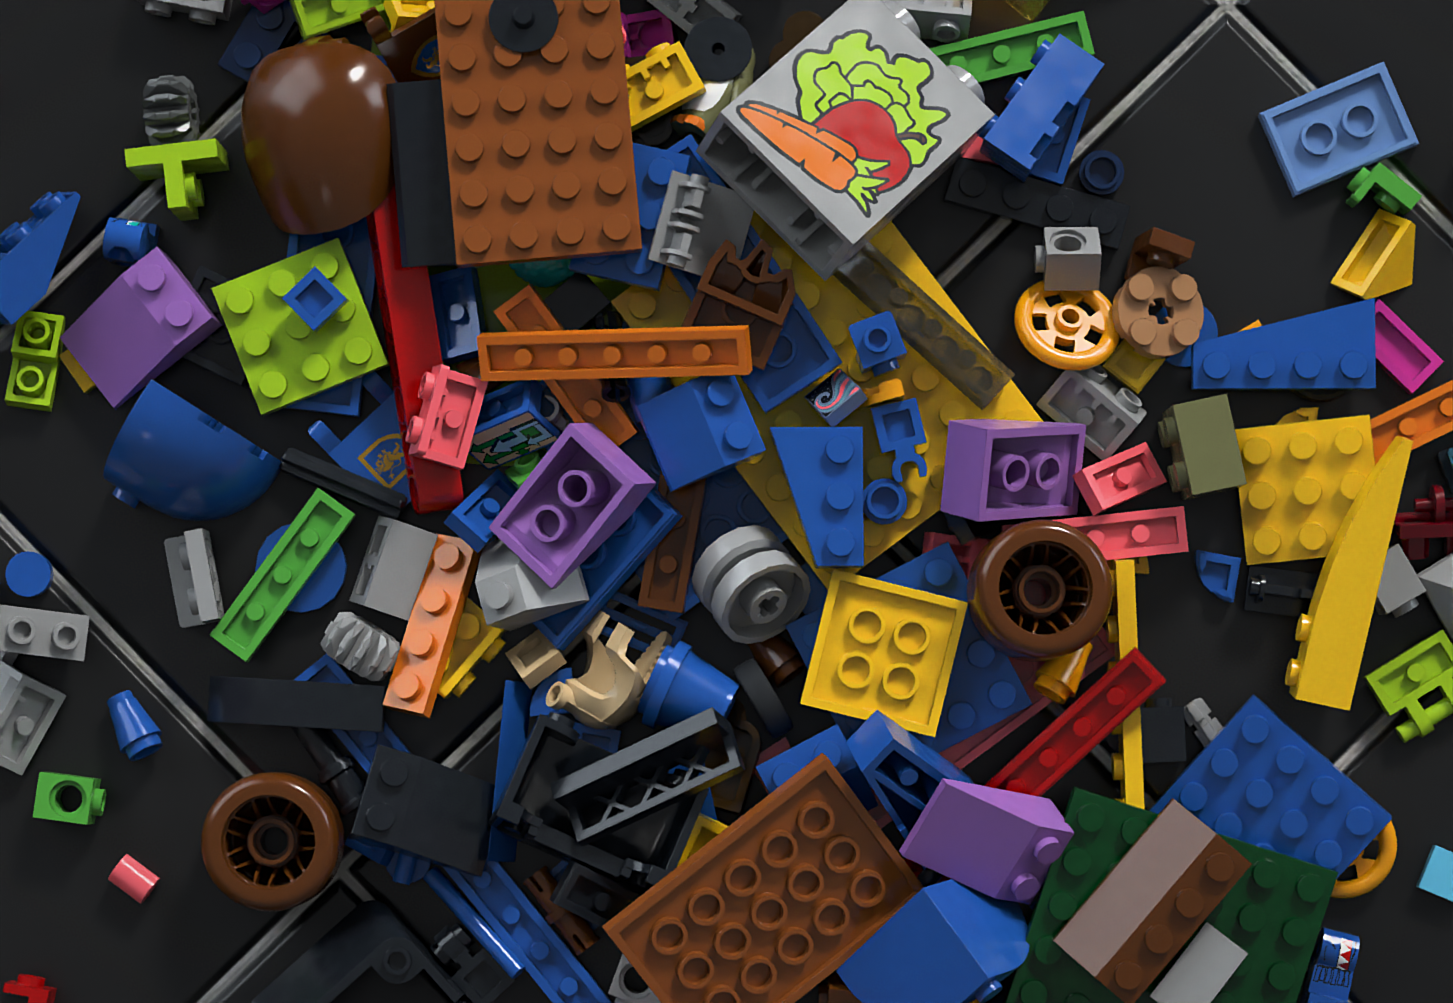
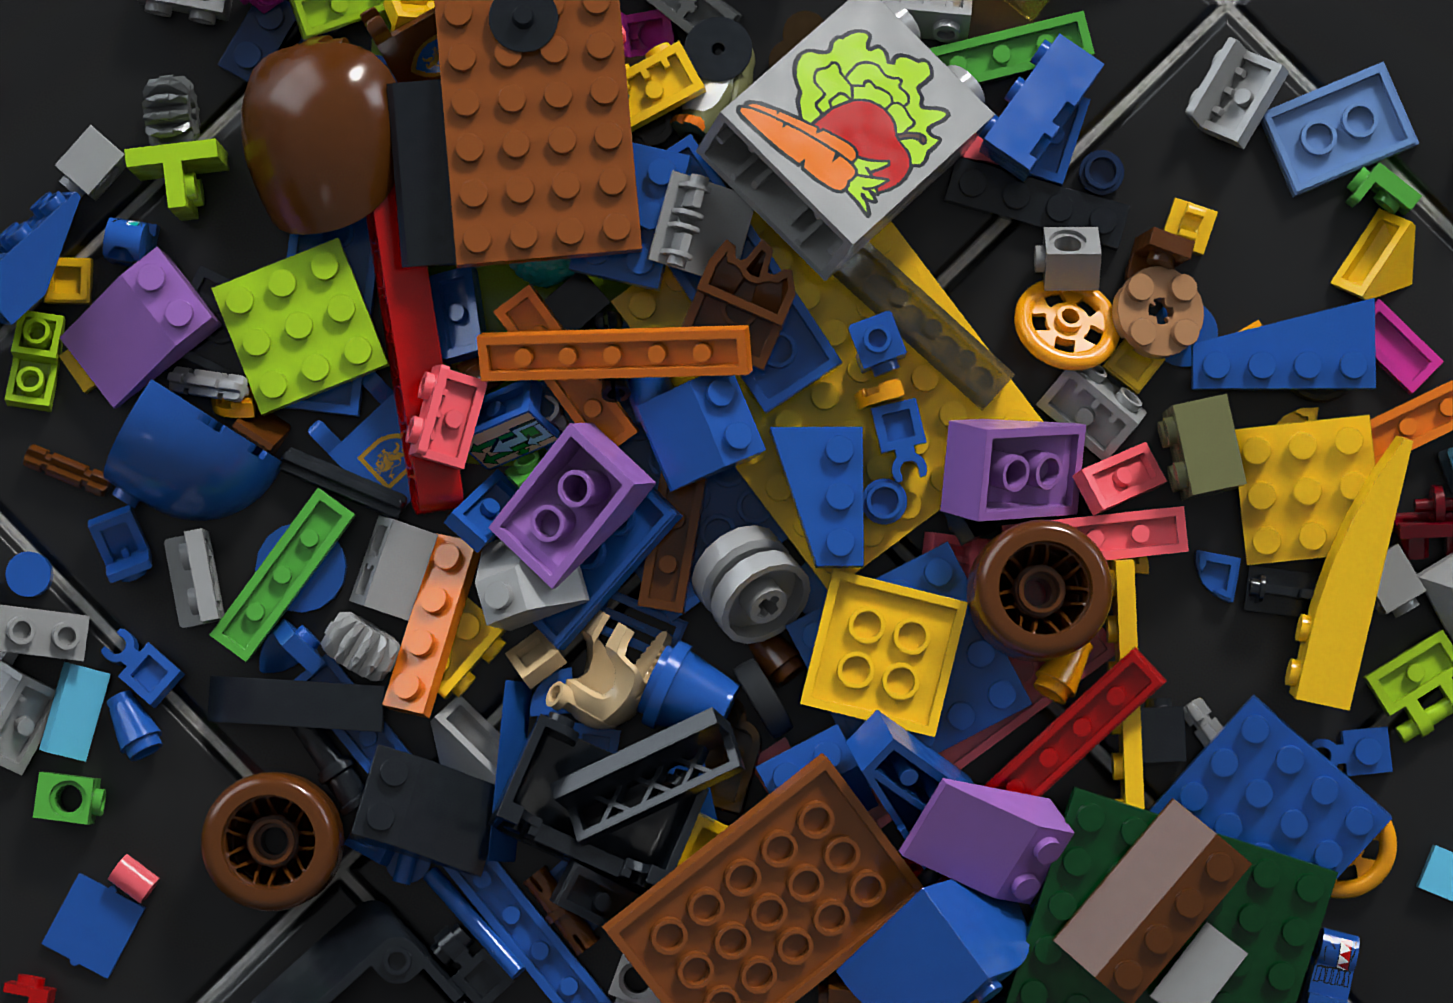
blue plate [282,267,349,332] -> none
tile [805,368,868,427] -> none
none -> reddish brown axle [23,444,111,497]
none -> medium azure tile [39,662,111,762]
none -> blue piece [41,873,147,979]
none -> yellow tile [44,257,93,305]
none -> light grey brick [55,125,126,201]
none -> blue bracket [88,505,152,583]
none -> blue plate [101,628,185,708]
none -> light grey axle [167,366,250,402]
none -> light orange tile [211,386,257,418]
none -> reddish brown slope [232,406,291,455]
none -> blue plate [259,618,326,675]
none -> light grey slope [430,696,500,784]
none -> yellow tile [1163,197,1218,256]
none -> light grey bracket [1185,37,1289,149]
none -> blue plate [1309,726,1393,776]

